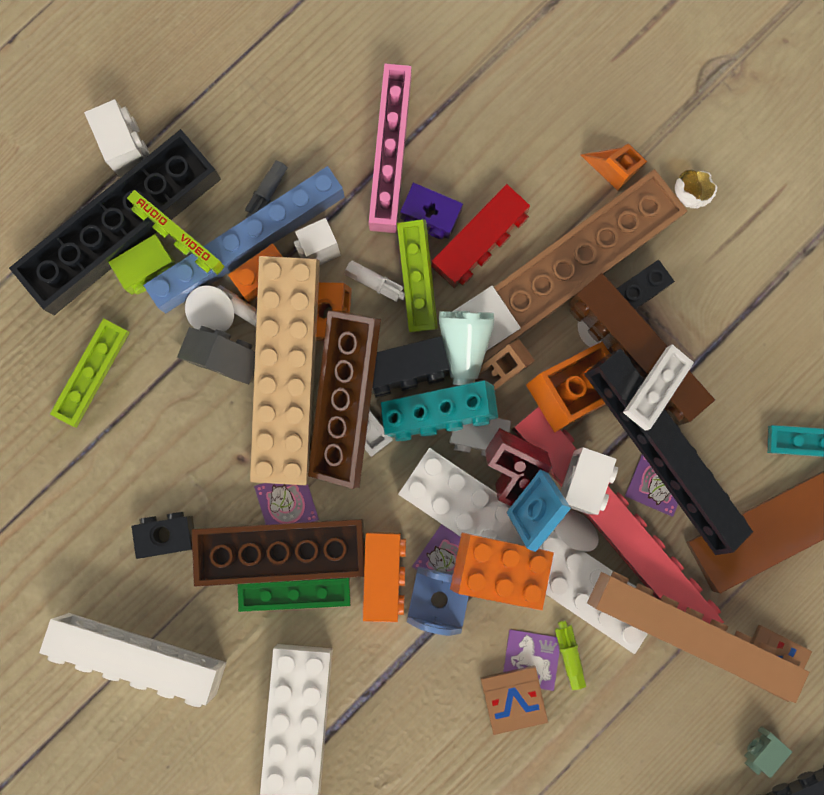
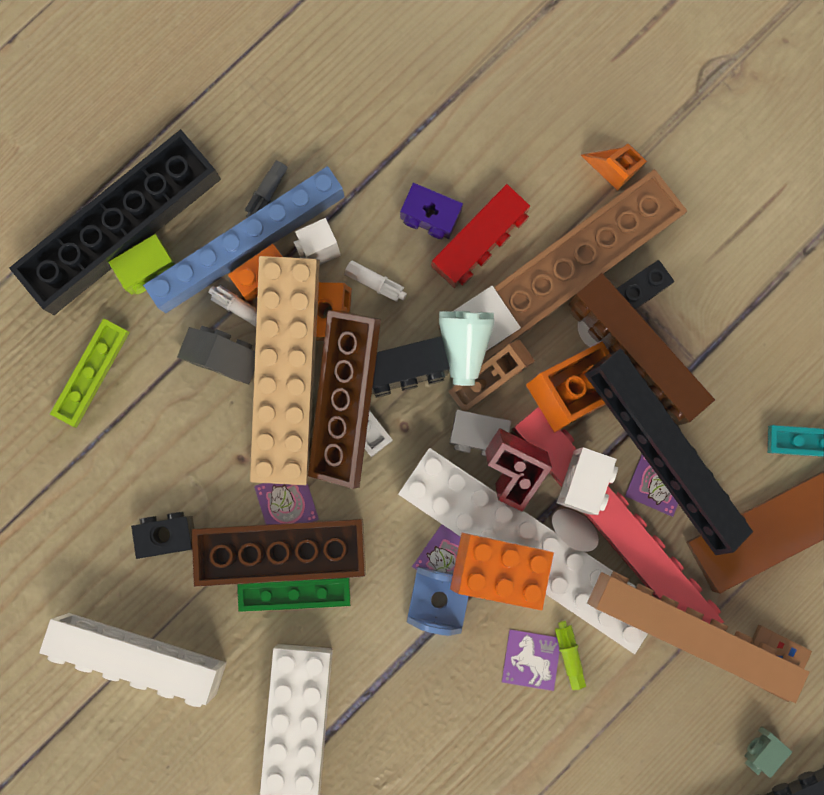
white brick [84,99,150,178] -> none
lime plate [127,190,225,275] -> none
white sticker [185,286,234,332] -> none
orange brick [363,532,406,622] -> none
bright pink brick [369,64,412,233] -> none
teal brick [381,380,498,441] -> none
lime plate [397,219,438,332] -> none
medium nougat tile [480,665,548,735] -> none
dark azure plate [507,470,571,552] -> none
white plate [623,344,694,430] -> none
hair [675,170,717,209] -> none

